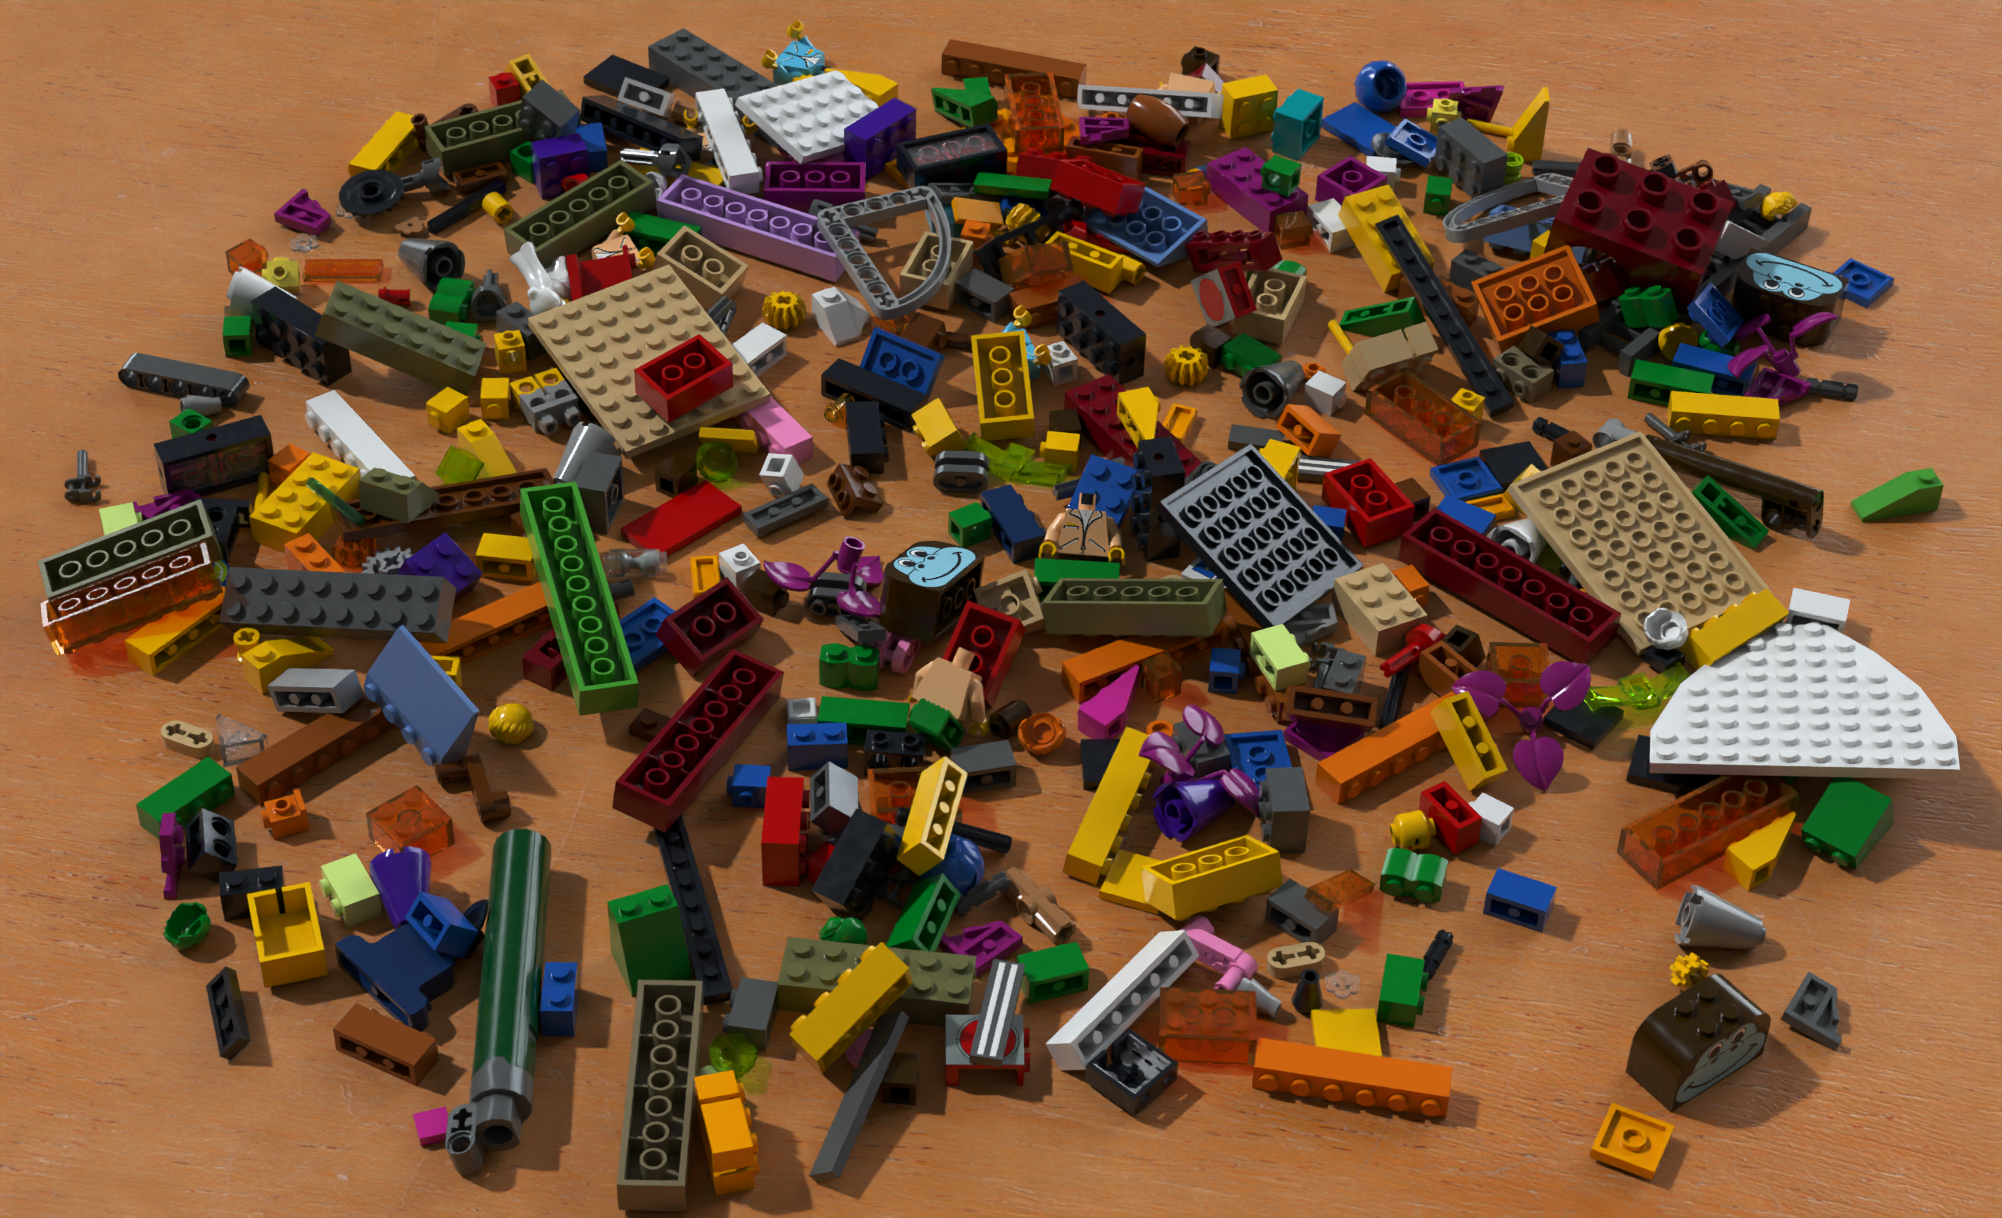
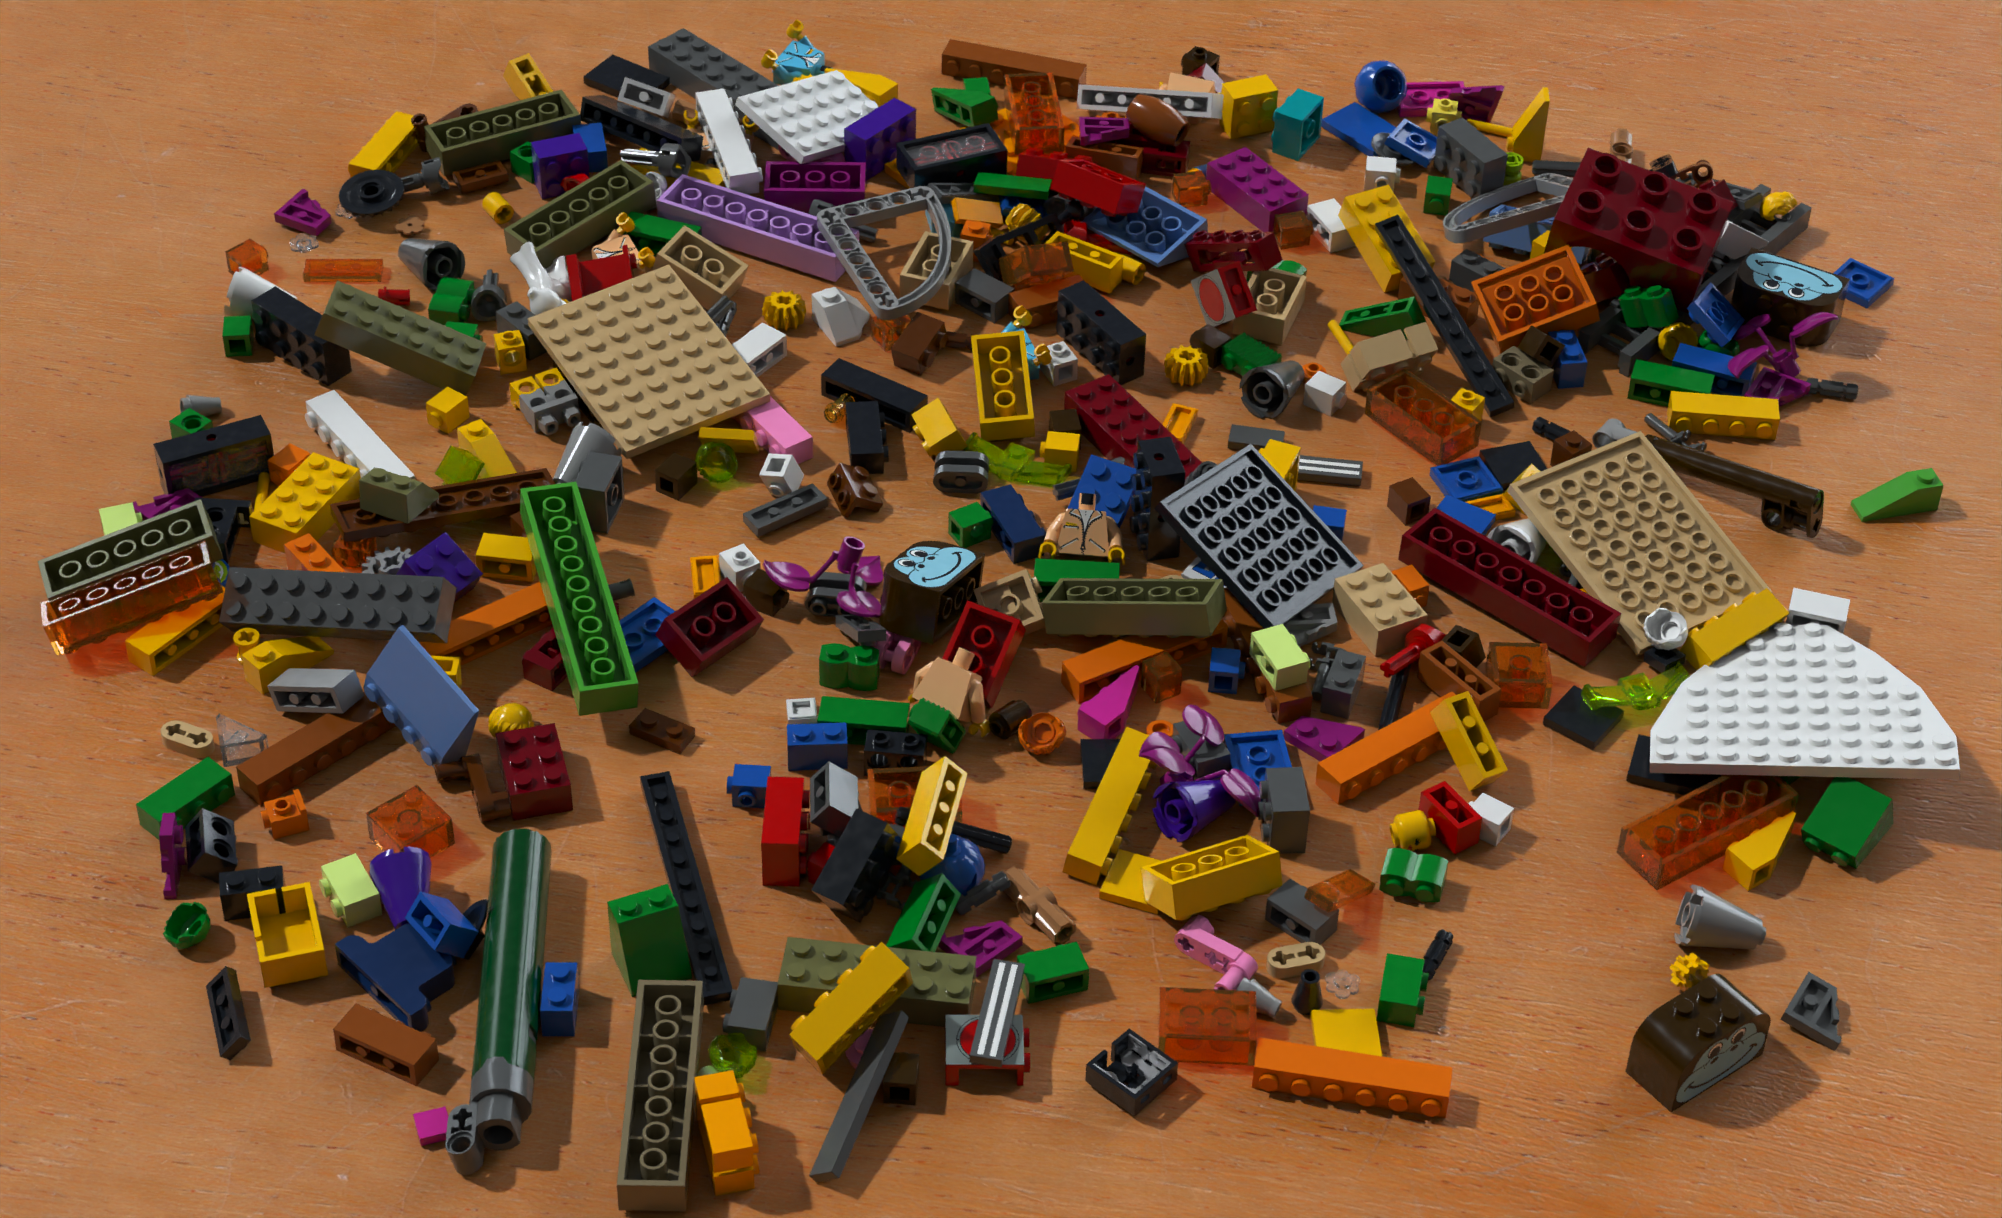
dark grey piece [64,450,101,503] -> none
dark grey beam [118,353,250,408] -> none
light yellow brick [262,257,300,293] -> none
clear green bar [306,478,366,526] -> none
black axle [427,179,507,234] -> none
yellow brick [480,378,511,419] -> none
red brick [488,72,521,107] -> none
dark grey brick [518,79,580,141] -> none
clear piece [604,549,667,577] -> none
dark red brick [612,649,784,833] -> none
red tile [620,480,742,561] -> none
red brick [634,334,733,423] -> none
green hair [819,917,868,945] -> none
blue plate [859,327,945,400] -> none
dark grey brick [950,740,1017,794] -> none
white brick [1045,930,1199,1070] -> none
yellow slope [1117,387,1161,449] -> none
green brick [1260,155,1302,197] -> none
orange brick [1276,404,1342,457] -> none
dark orange brick [1282,685,1378,733] -> none
magenta brick [1315,156,1388,206] -> none
red brick [1321,458,1415,547] -> none
magenta plant [1452,661,1591,791] -> none
blue brick [1483,868,1557,933] -> none
light orange plate [1589,1103,1675,1181] -> none
green slope [1690,475,1769,550] -> none
none -> dark red brick [495,723,573,821]

